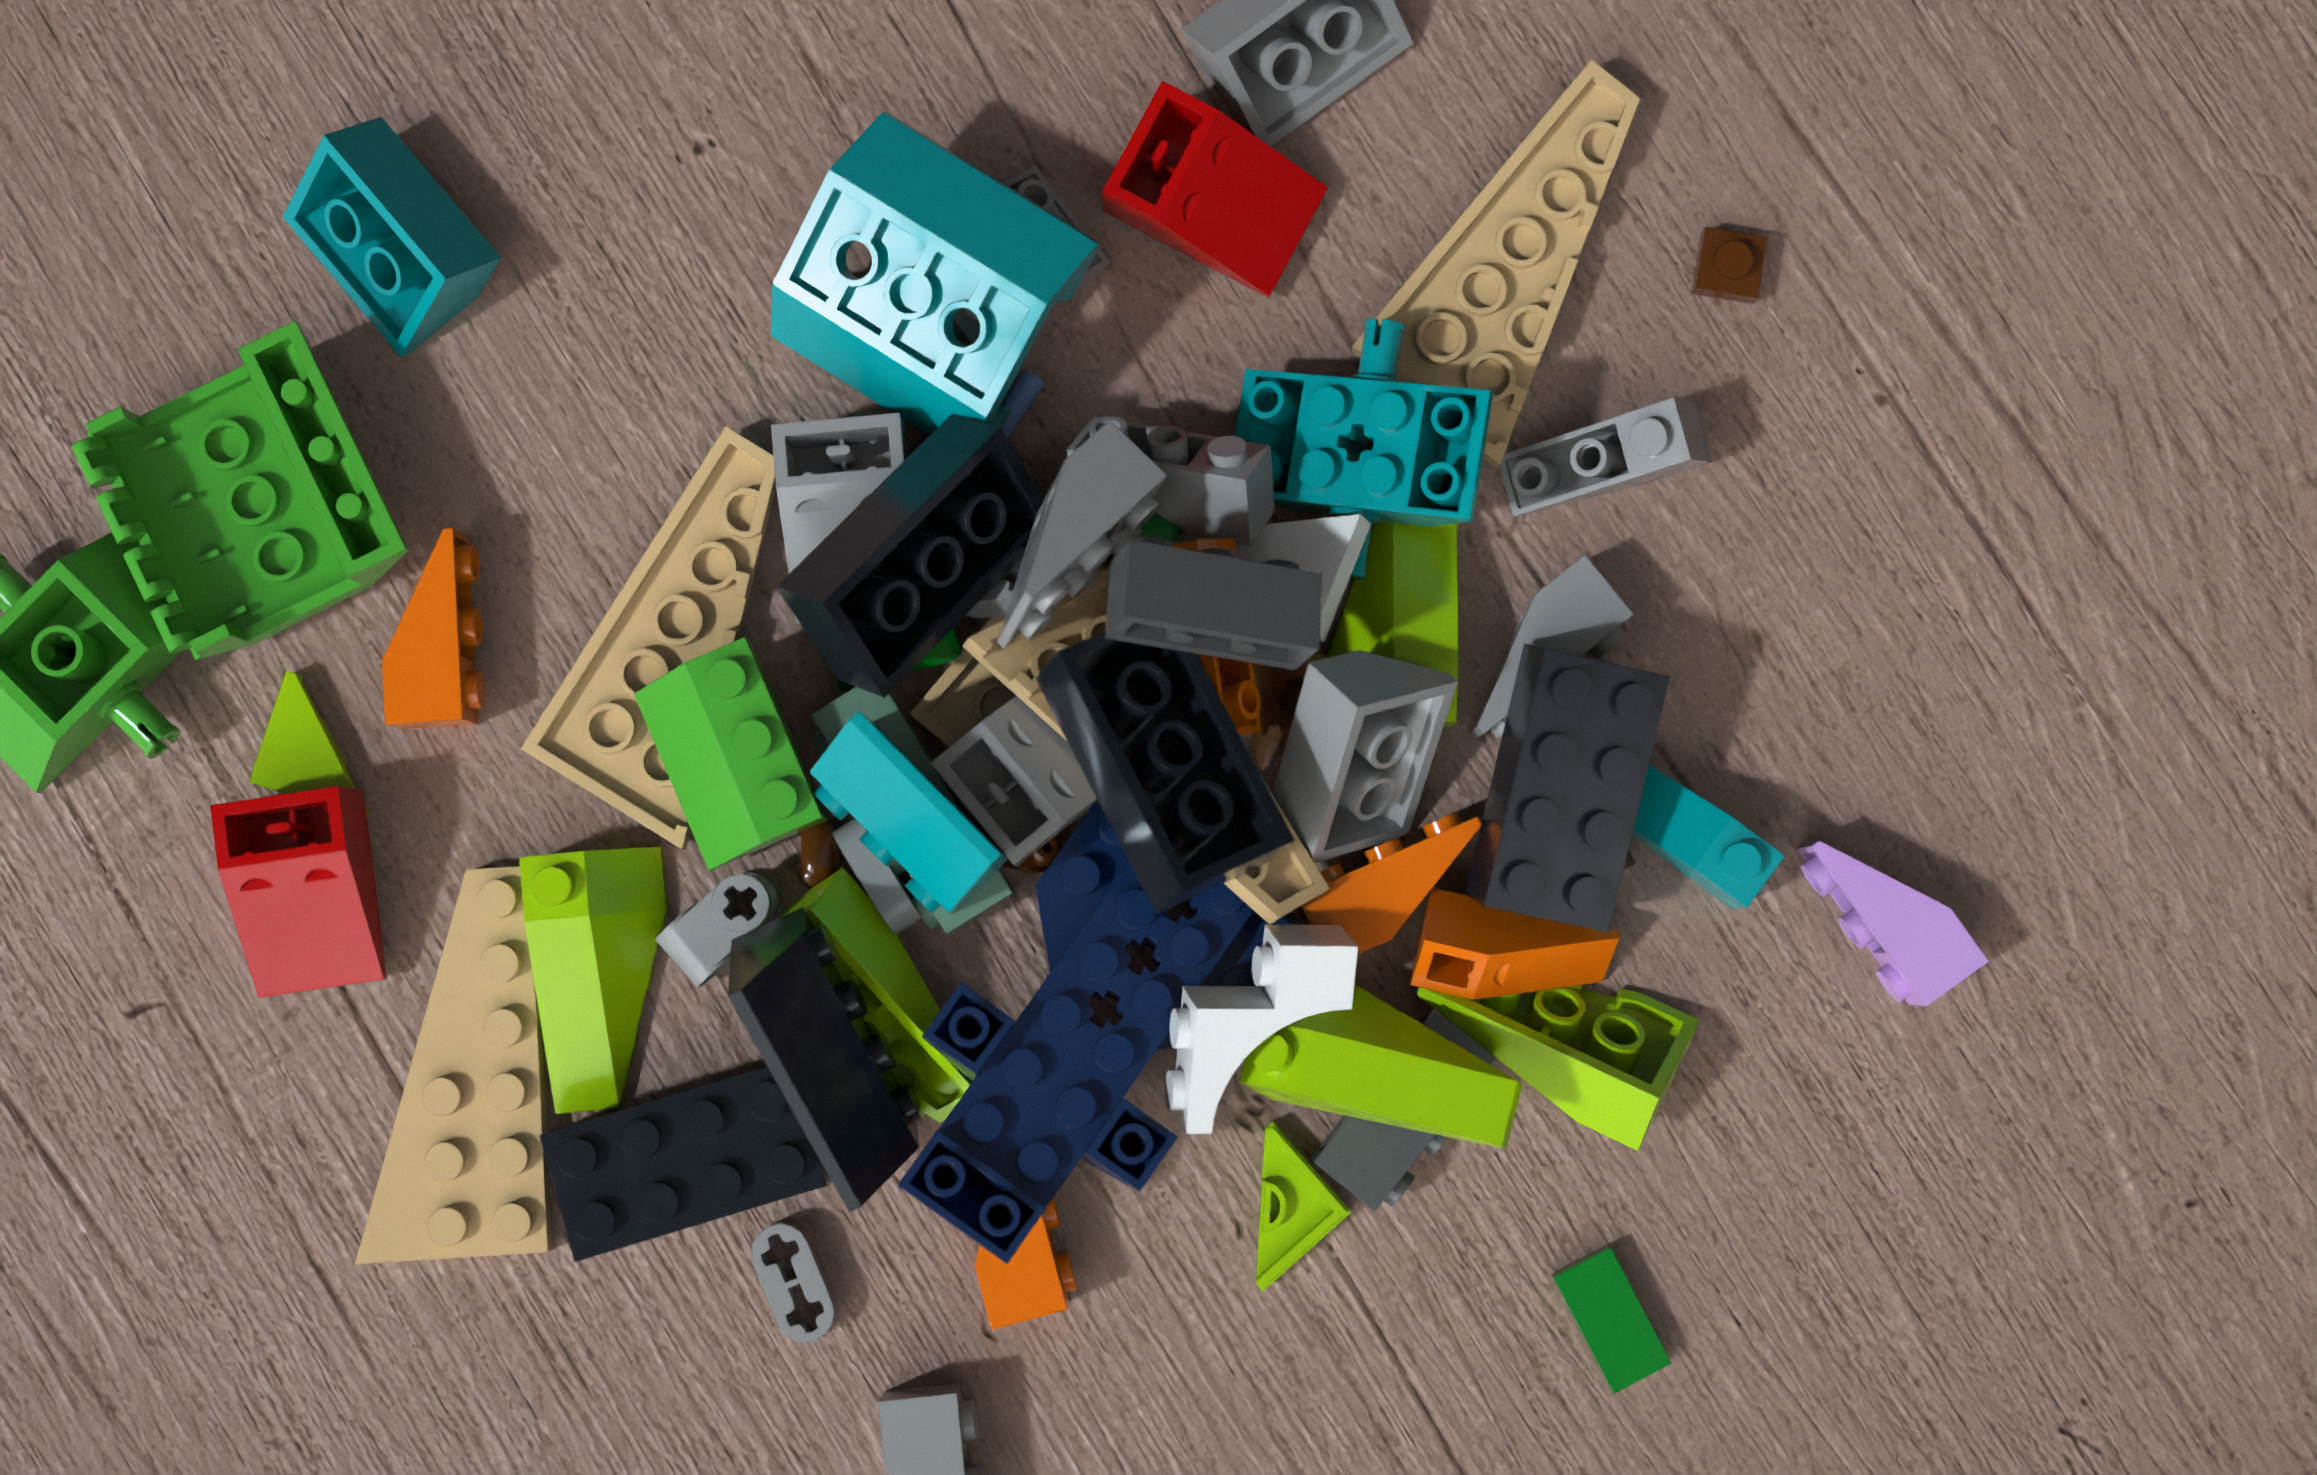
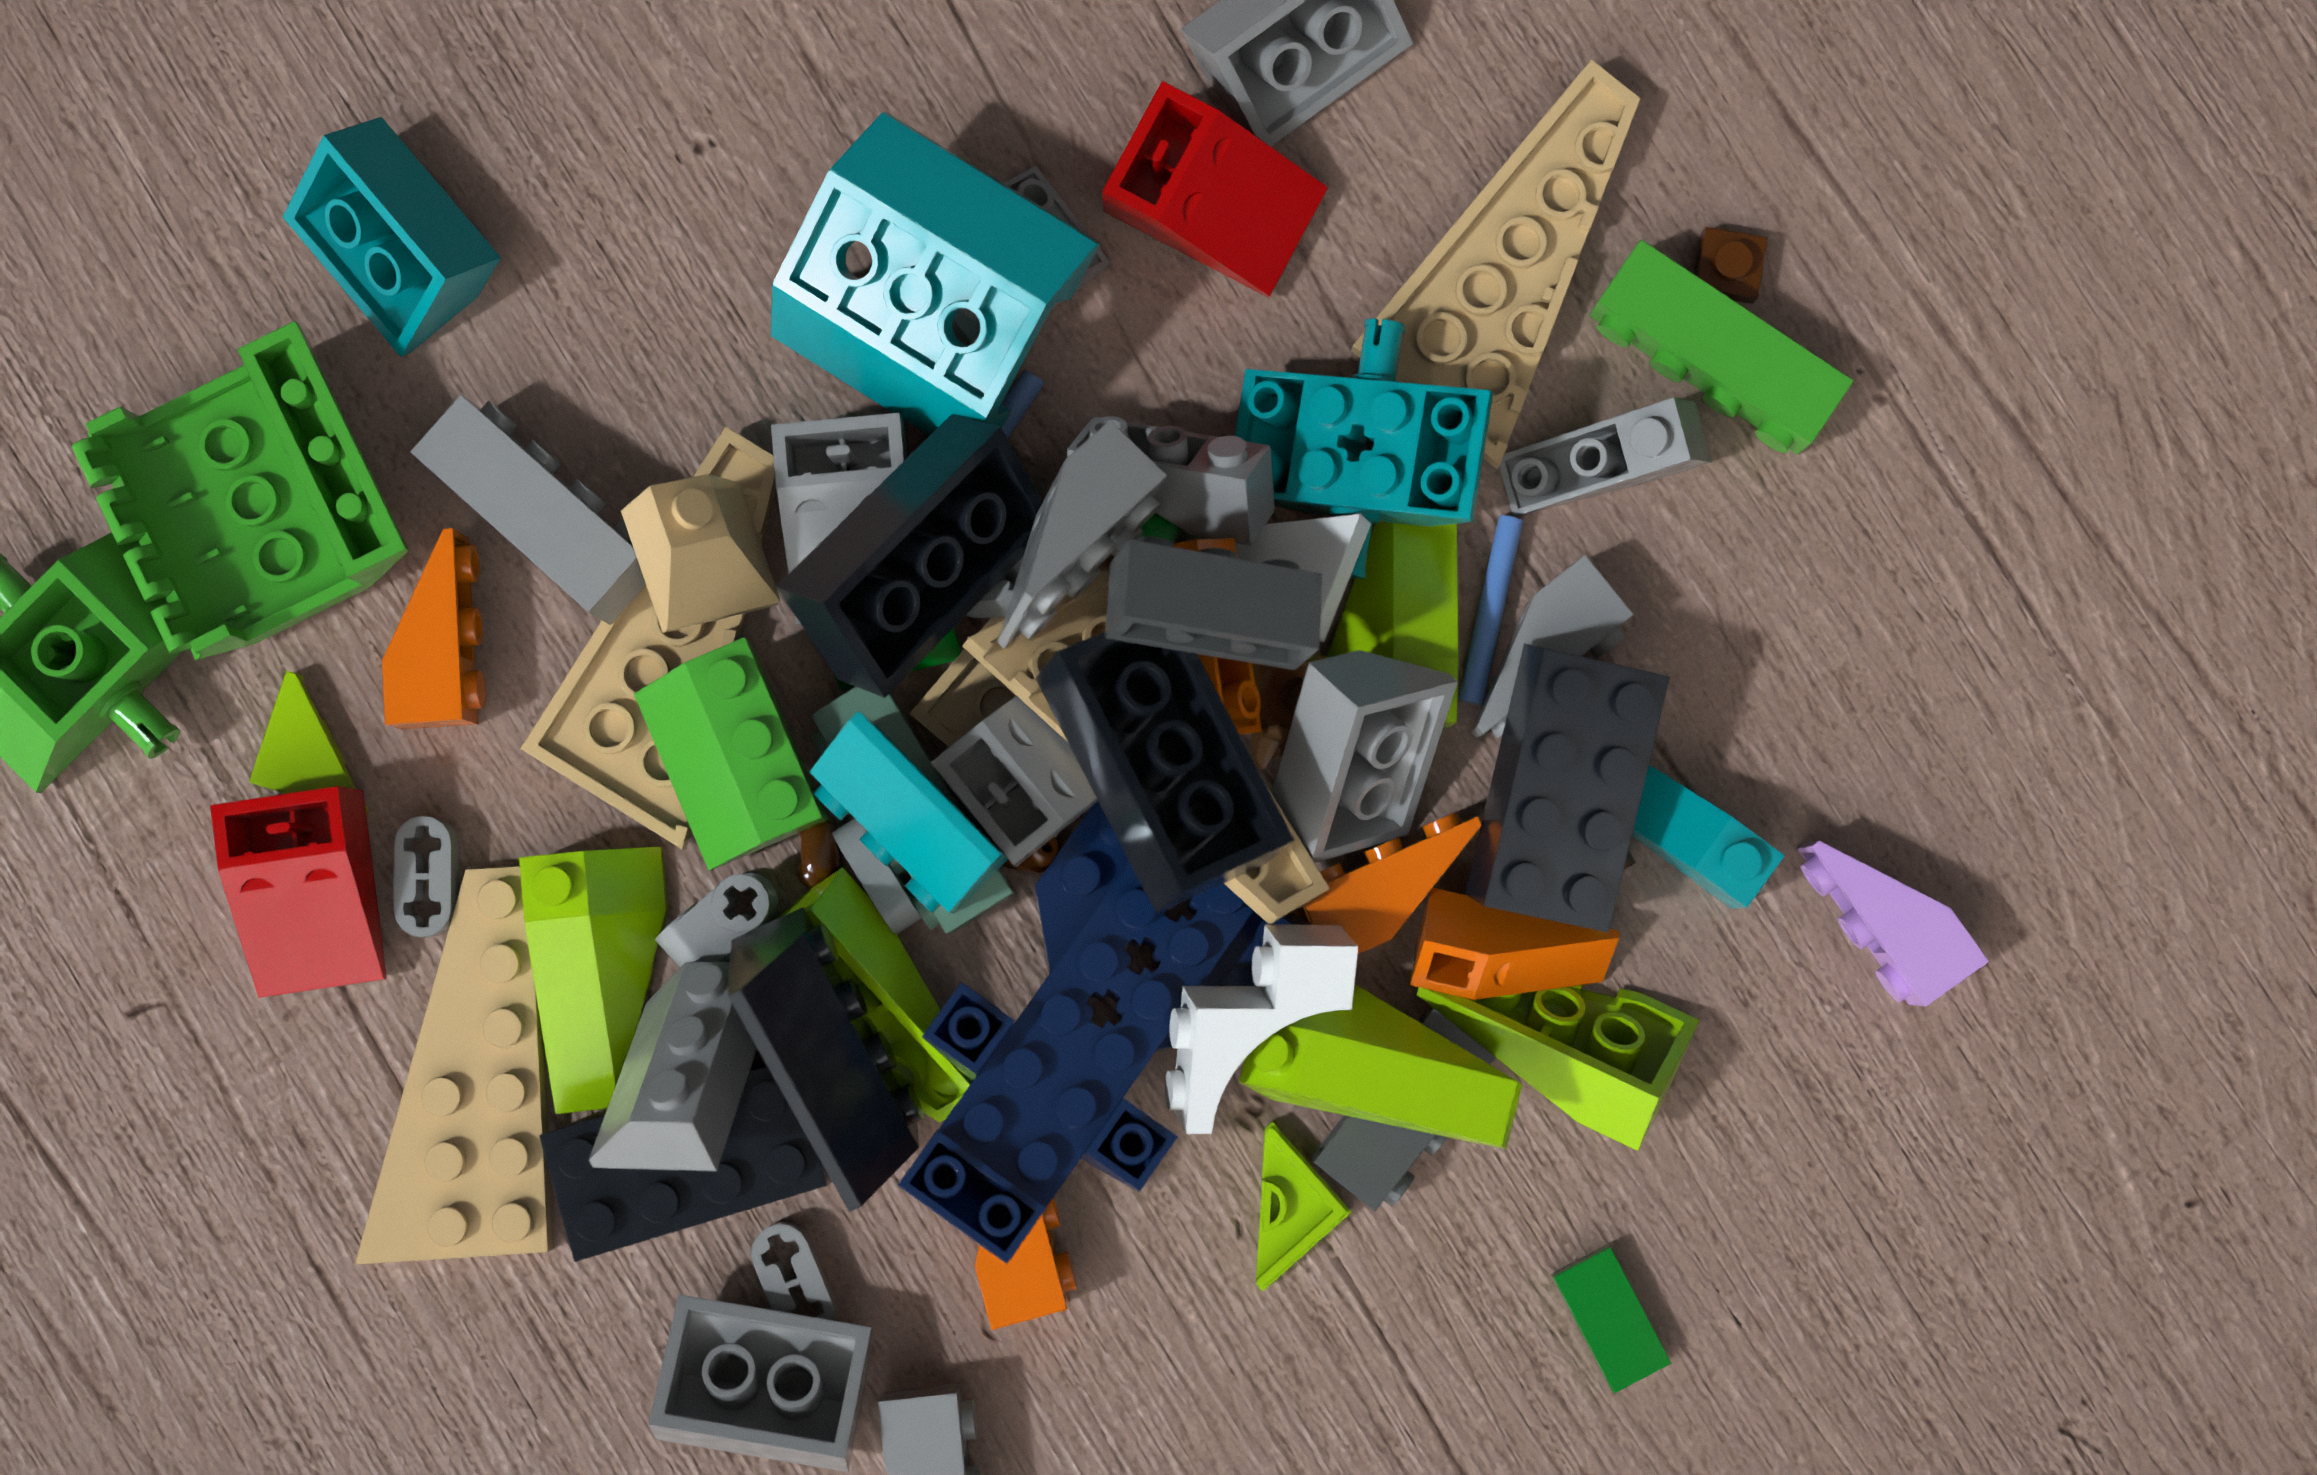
none -> light grey beam [393,816,459,937]
none -> light grey brick [410,395,646,625]
none -> light grey slope [589,962,757,1171]
none -> tan slope [621,474,781,633]
none -> light grey slope [648,1294,872,1472]
none -> medium blue bar [1458,515,1523,705]
none -> bright green brick [1589,239,1854,455]

